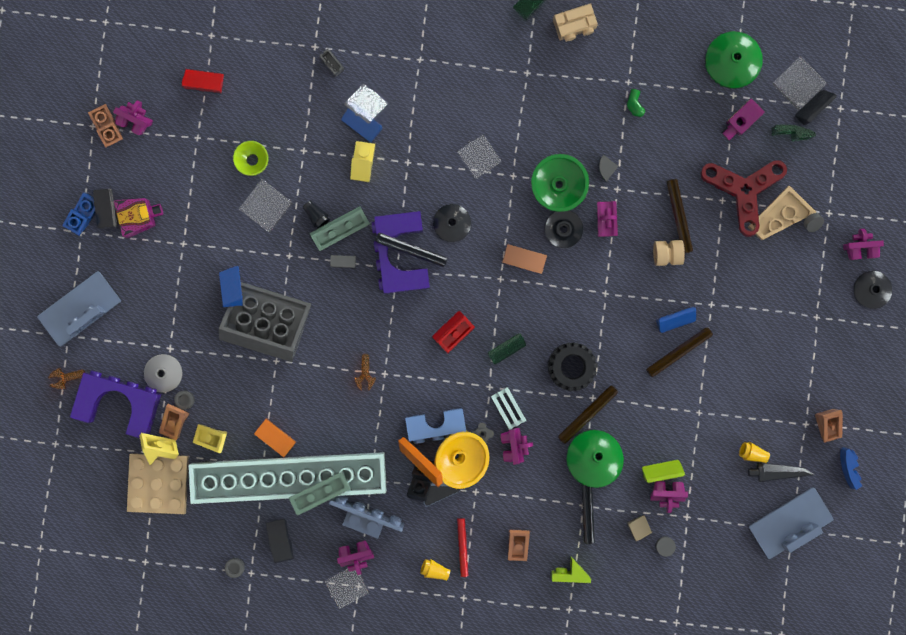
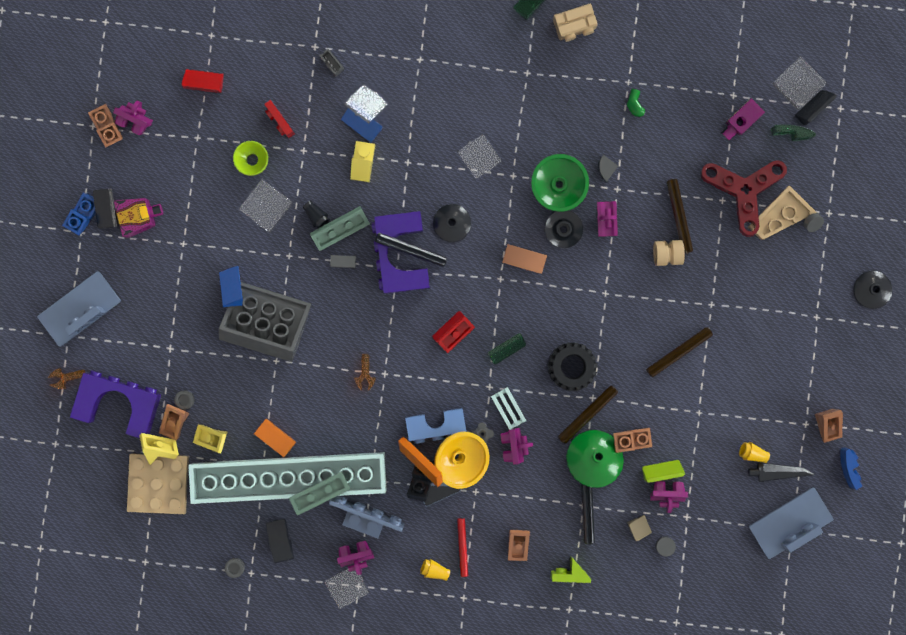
light grey dish [144,354,182,392] -> none
blue slope [656,307,696,333] -> none
green dish [705,31,763,89] -> none
magenta hips [843,228,884,260] -> none
none -> red plate [265,100,295,138]
none -> nougat slope [613,428,652,453]

